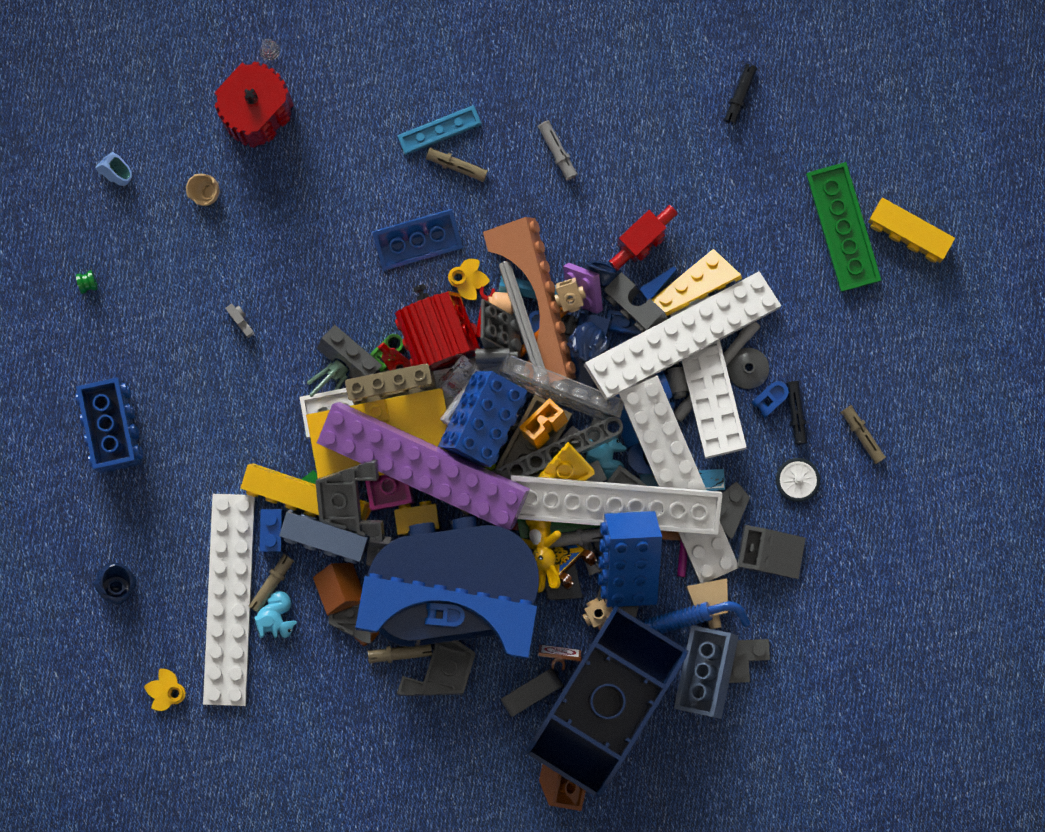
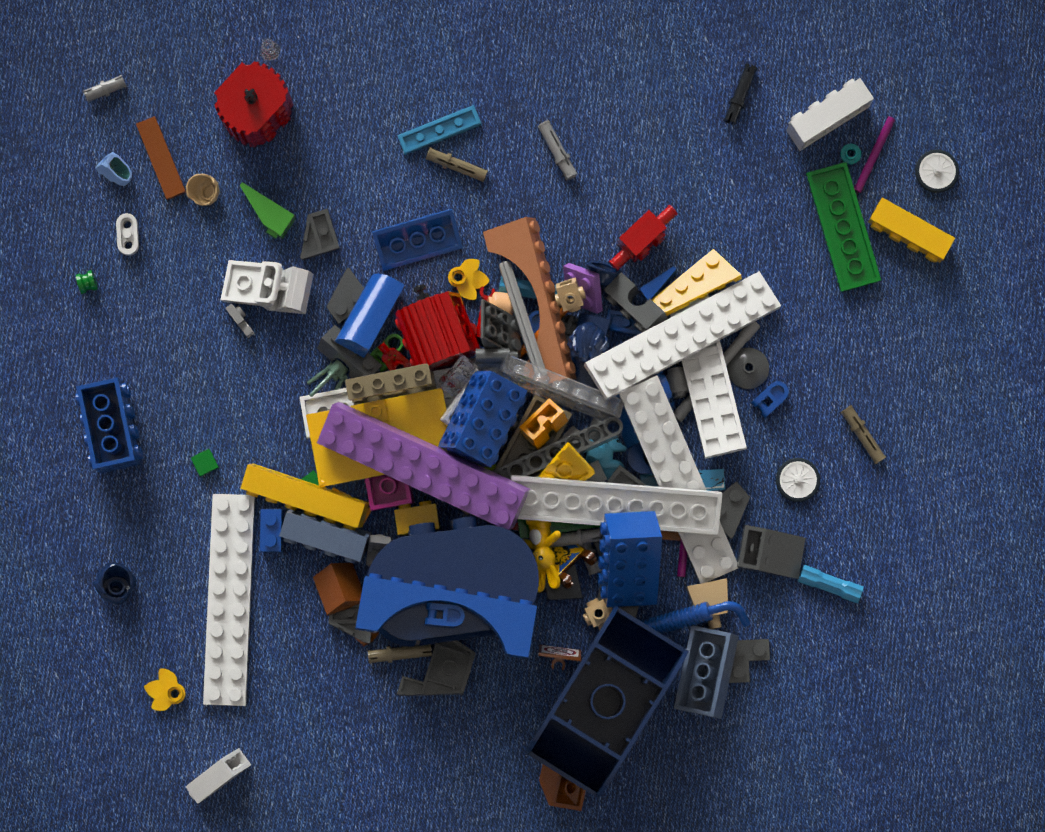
dark tan pin [248,553,295,613] -> none
medium azure animal [254,591,297,638] -> none
dark grey wing [315,460,385,541] -> none
dark grey beam [500,668,563,717] -> none
black pin [786,381,808,445] -> none
none -> light grey pin [83,75,126,103]
none -> white plate [116,213,139,256]
none -> dark orange tile [136,116,186,200]
none -> white slope [186,748,251,804]
none -> green tile [191,449,219,477]
none -> white piece [221,260,314,314]
none -> bright green slope [240,182,296,239]
none -> dark grey wing [300,209,340,261]
none -> dark grey wing [327,267,364,325]
none -> blue brick [335,274,404,358]
none -> white brick [786,78,874,151]
none -> dark azure axle [798,565,864,603]
none -> teal plate [840,144,861,165]
none -> magenta bar [854,116,895,193]
none -> white wheel [915,150,959,193]

